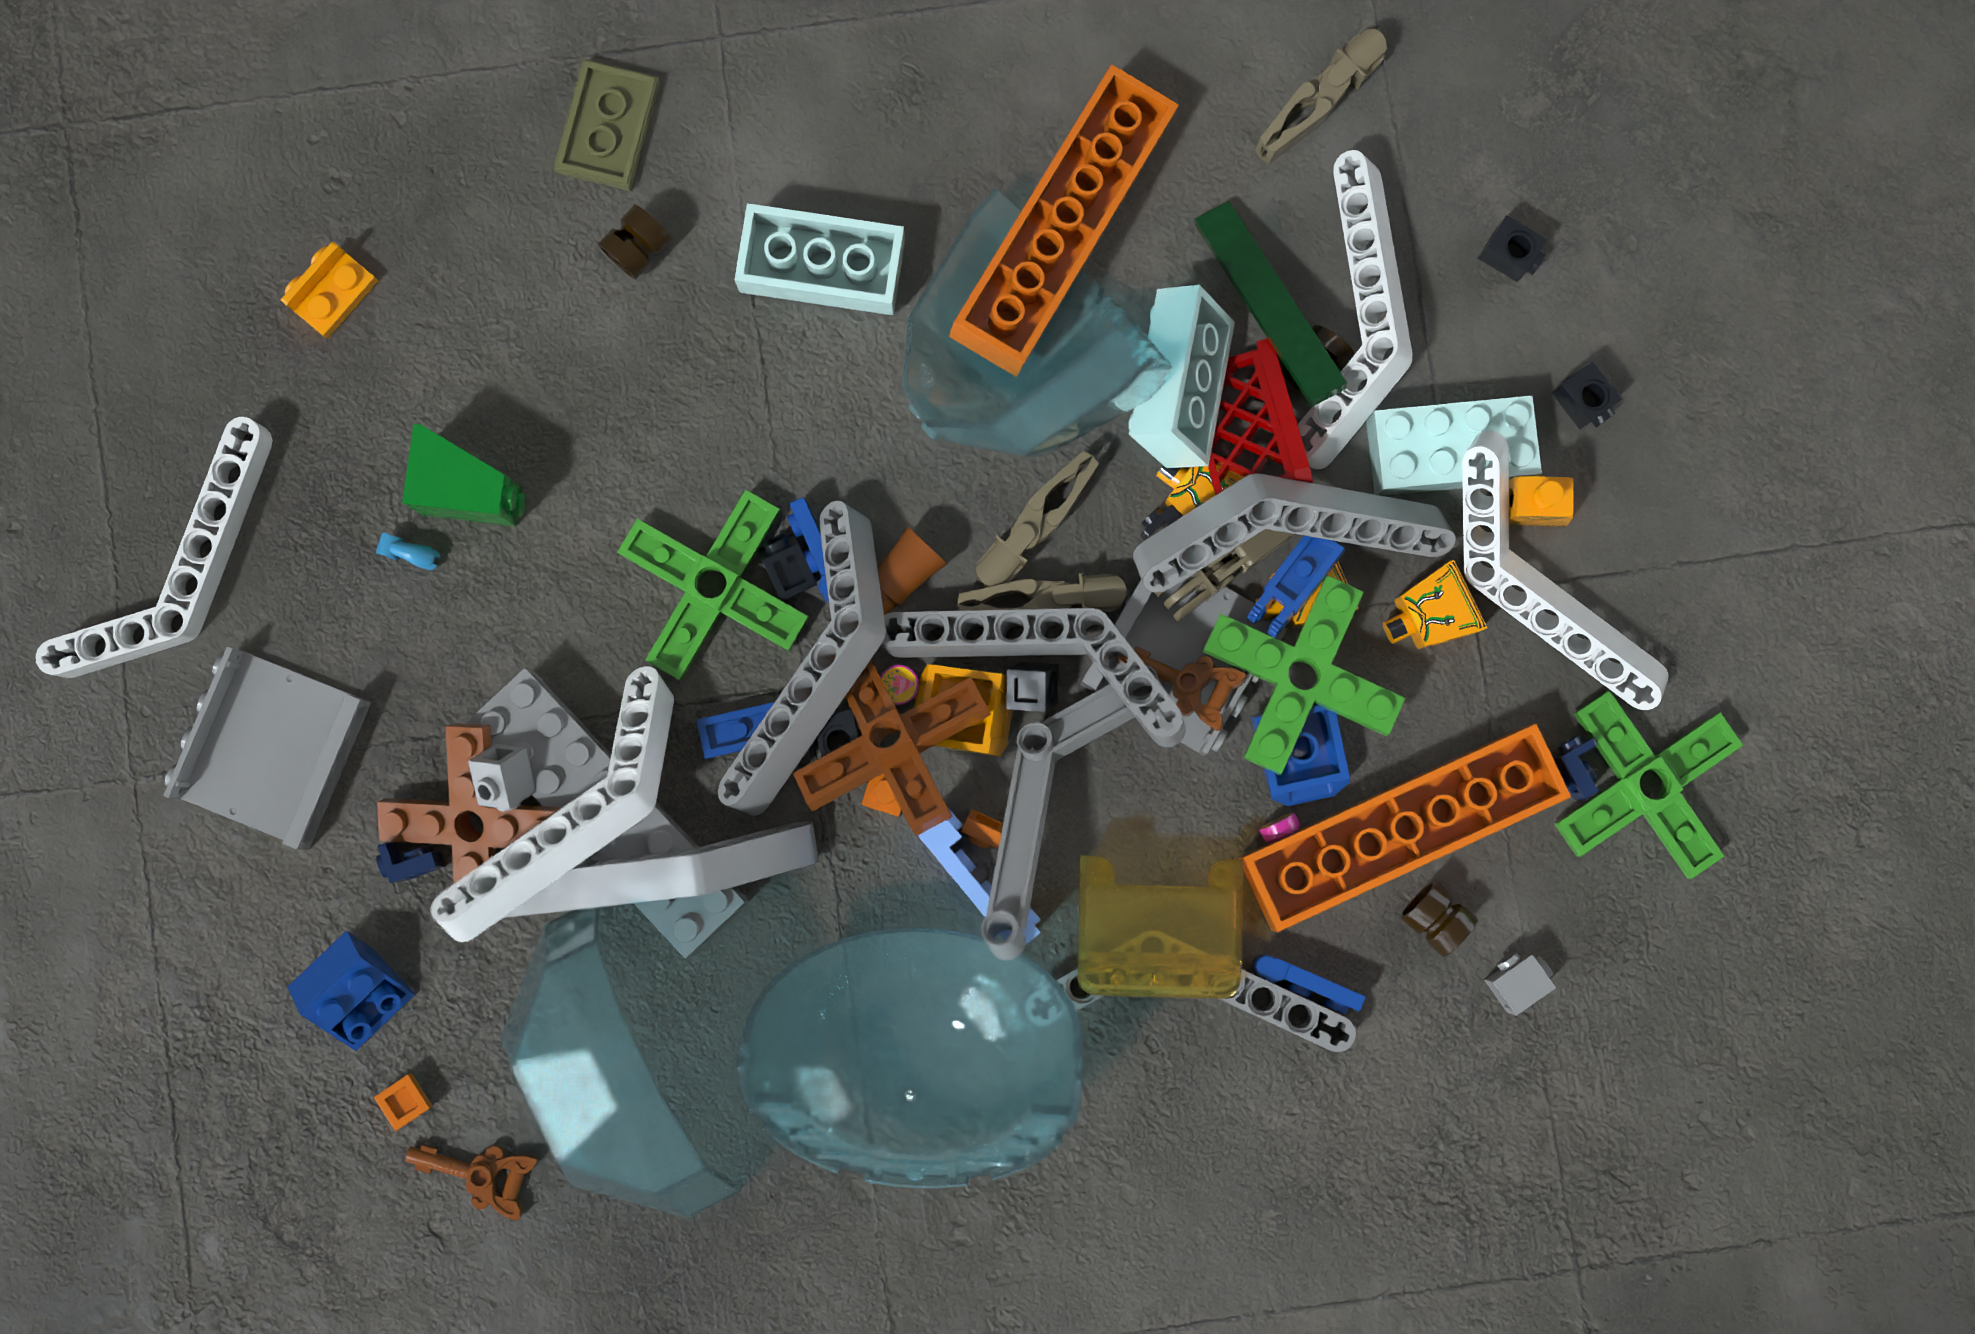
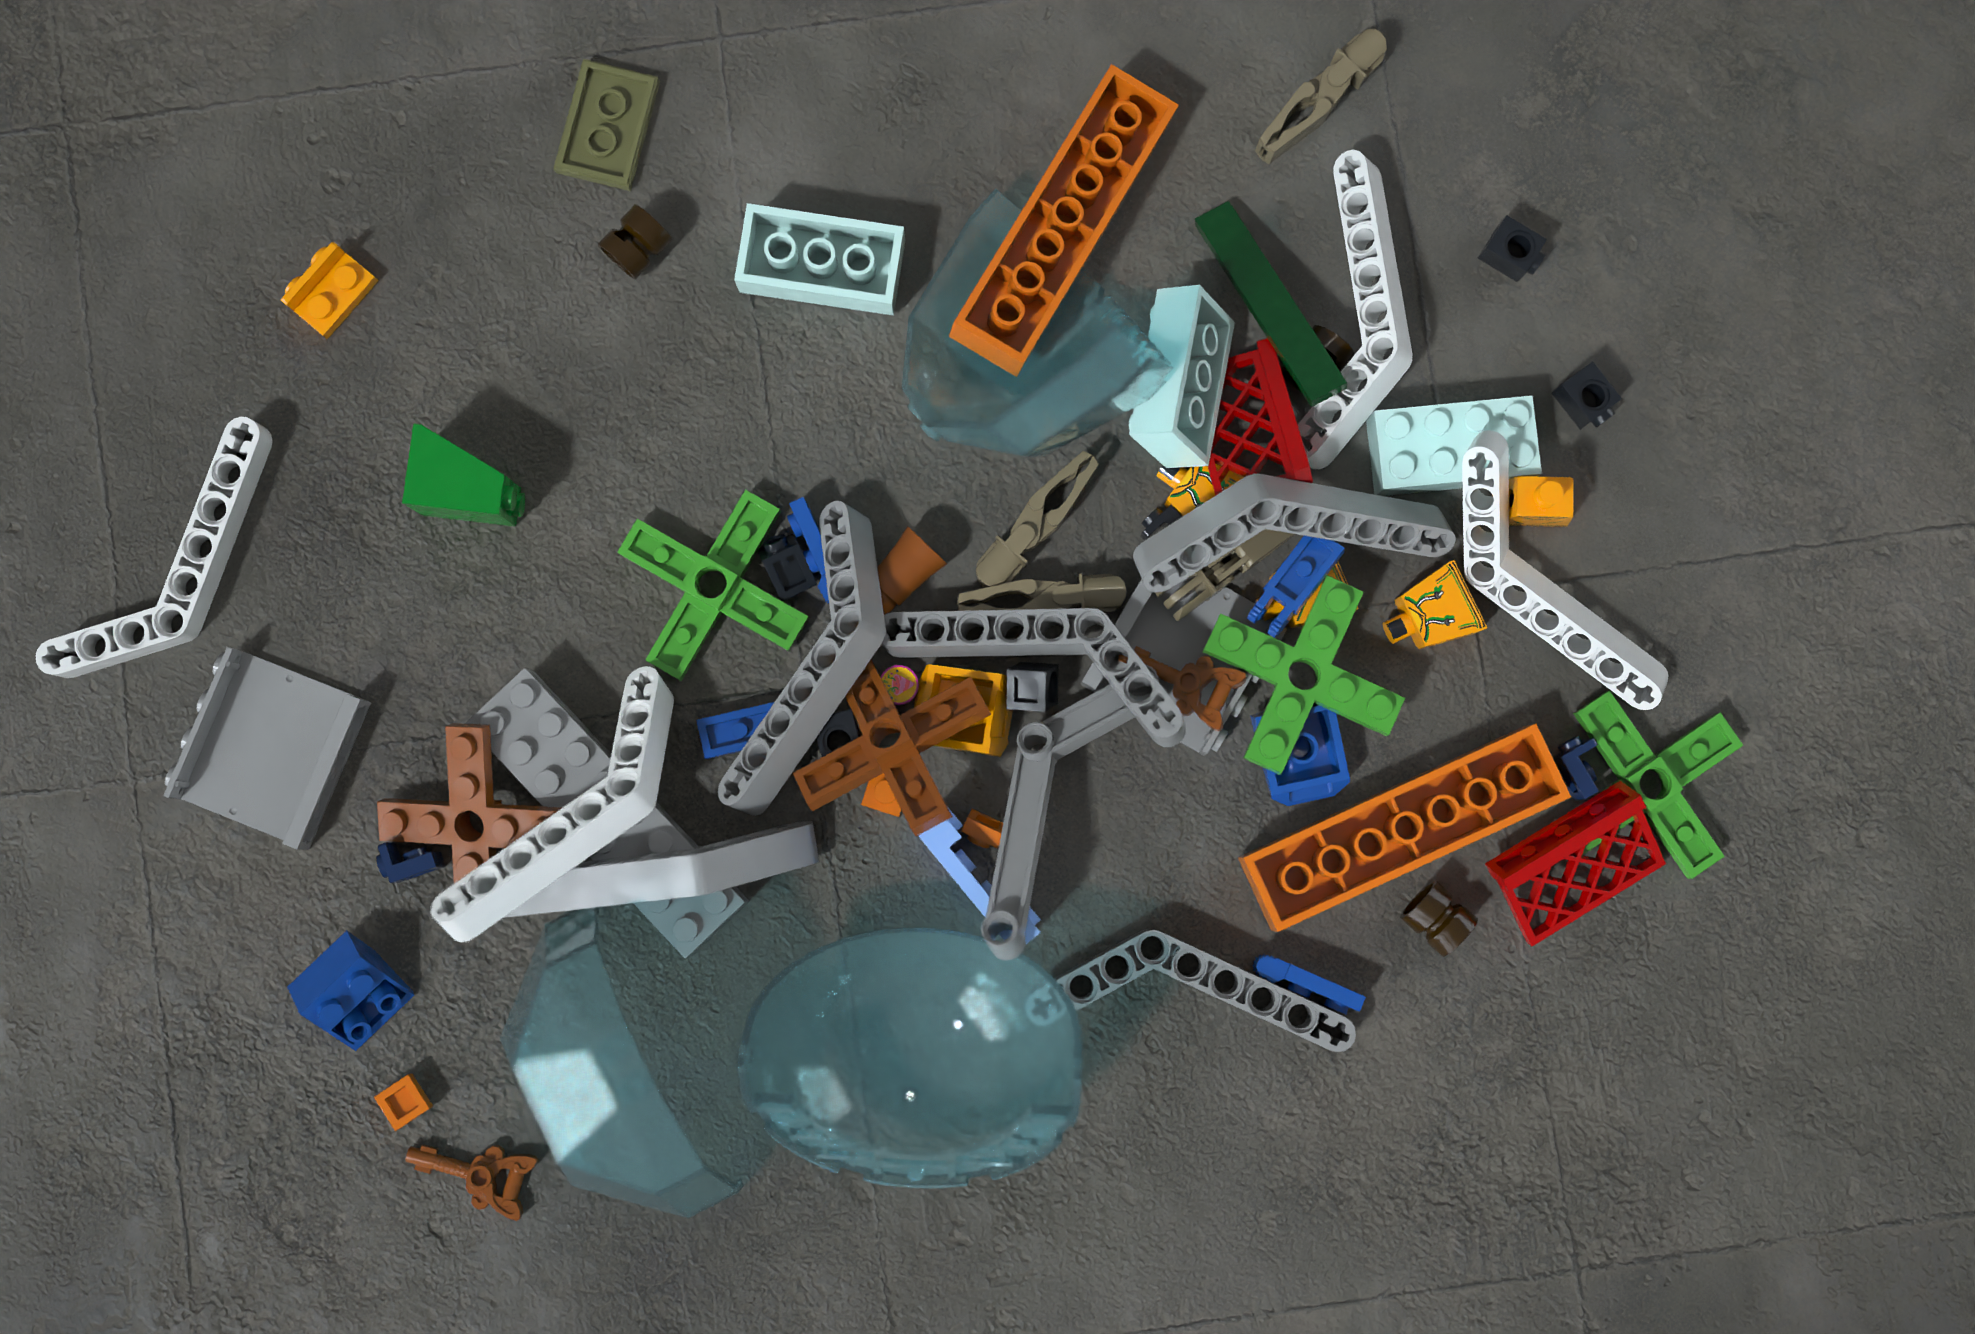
dark azure arm [376,533,441,570] -> none
light grey brick [468,744,536,811] -> none
clear yellow windscreen [1077,855,1243,999] -> none
dark pink tile [1259,812,1301,843] -> none
light grey brick [1484,951,1556,1016] -> none
none -> red fence [1485,781,1666,947]

